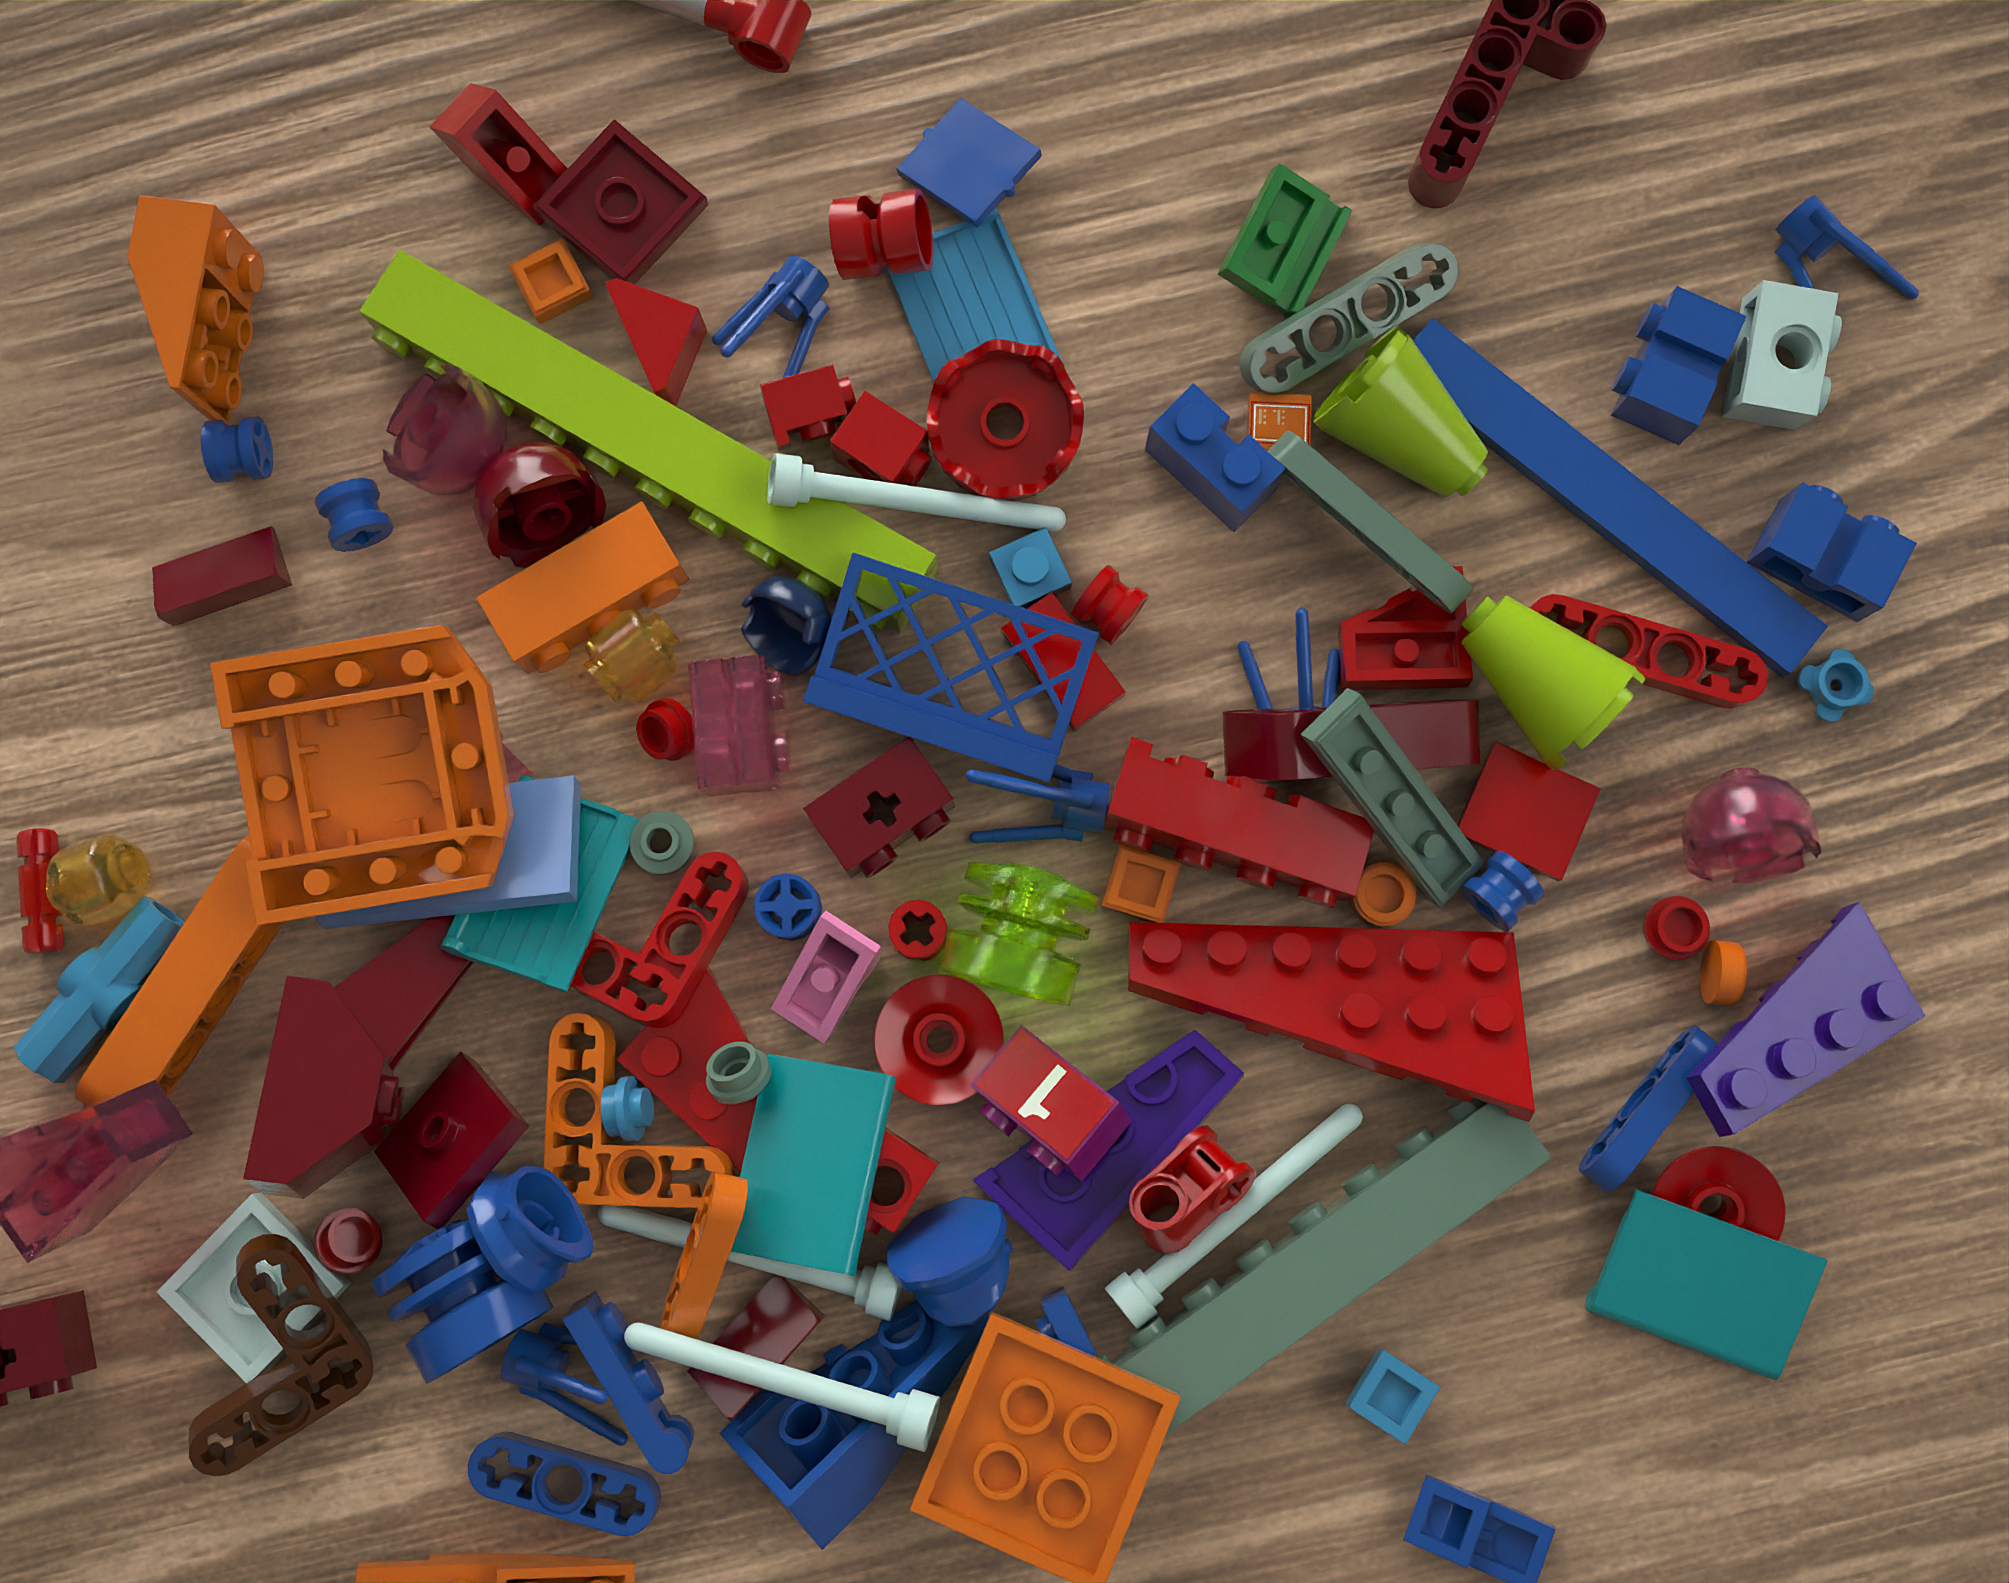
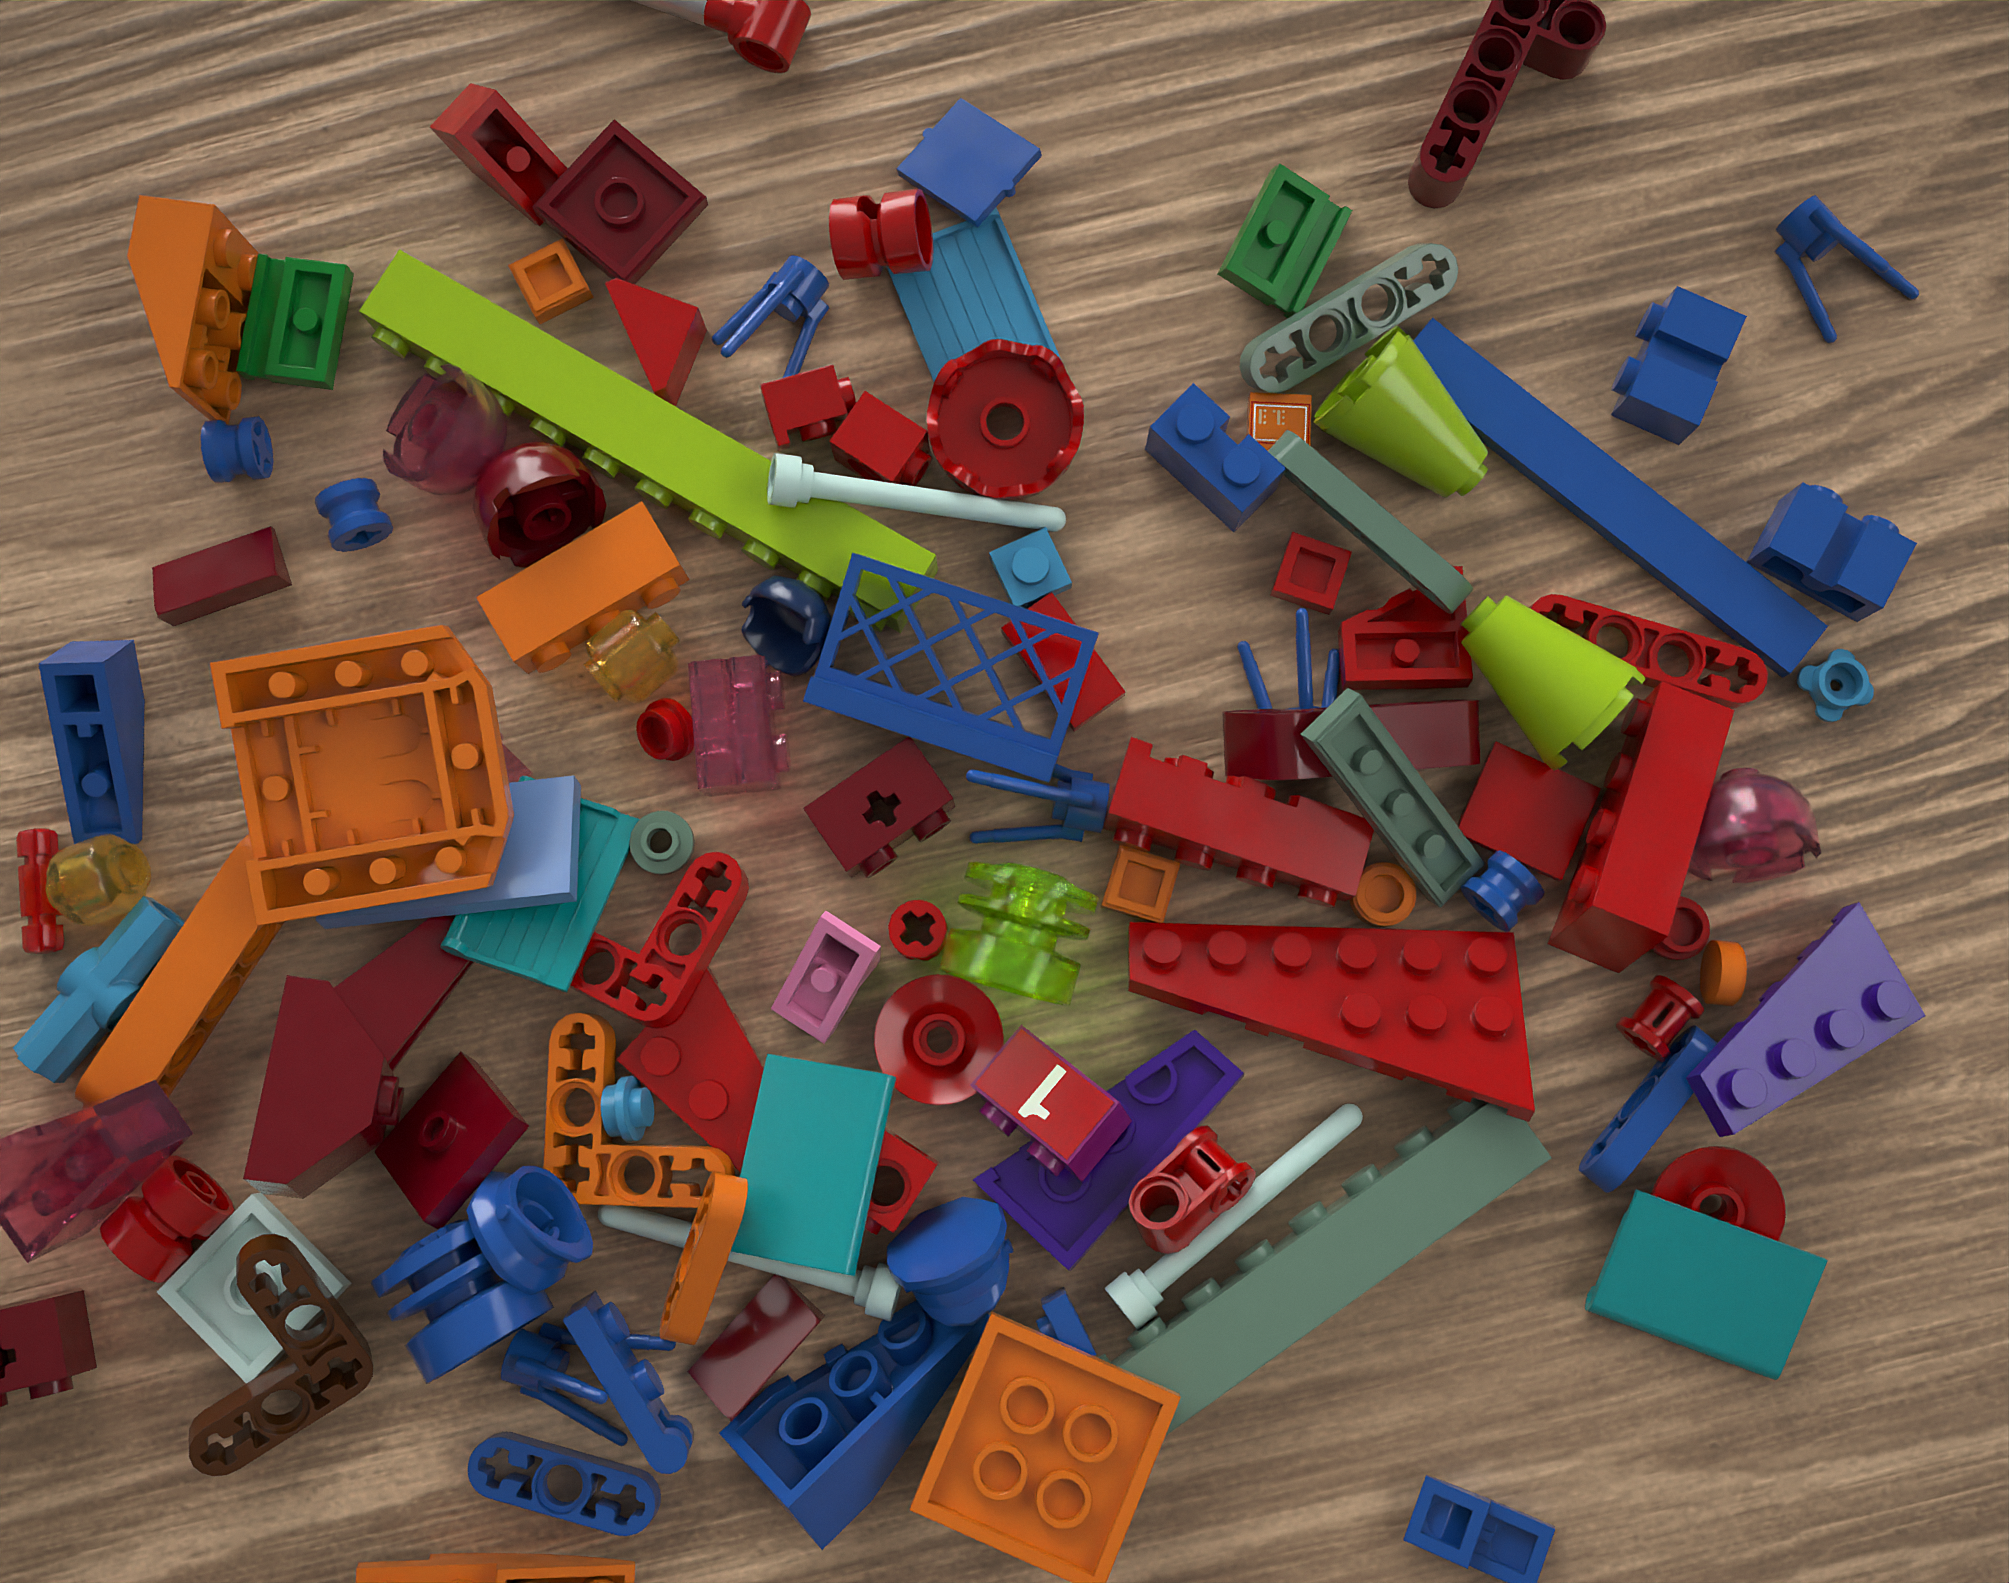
red plate [314,1208,382,1275] -> none
light aqua piece [624,1322,940,1452] -> none
sand green plate [706,1042,772,1104] -> none
blue wheel [754,873,823,941] -> none
red wheel [1071,565,1149,645] -> none
dark azure plate [1345,1347,1440,1445] -> none
light aqua brick [1721,280,1842,430] -> none
none -> blue slope [38,640,145,846]
none -> red wheel [99,1155,235,1283]
none -> green plate [236,253,354,390]
none -> red plate [1270,532,1352,615]
none -> red wedge [1547,681,1735,973]
none -> red bush [1616,975,1704,1062]

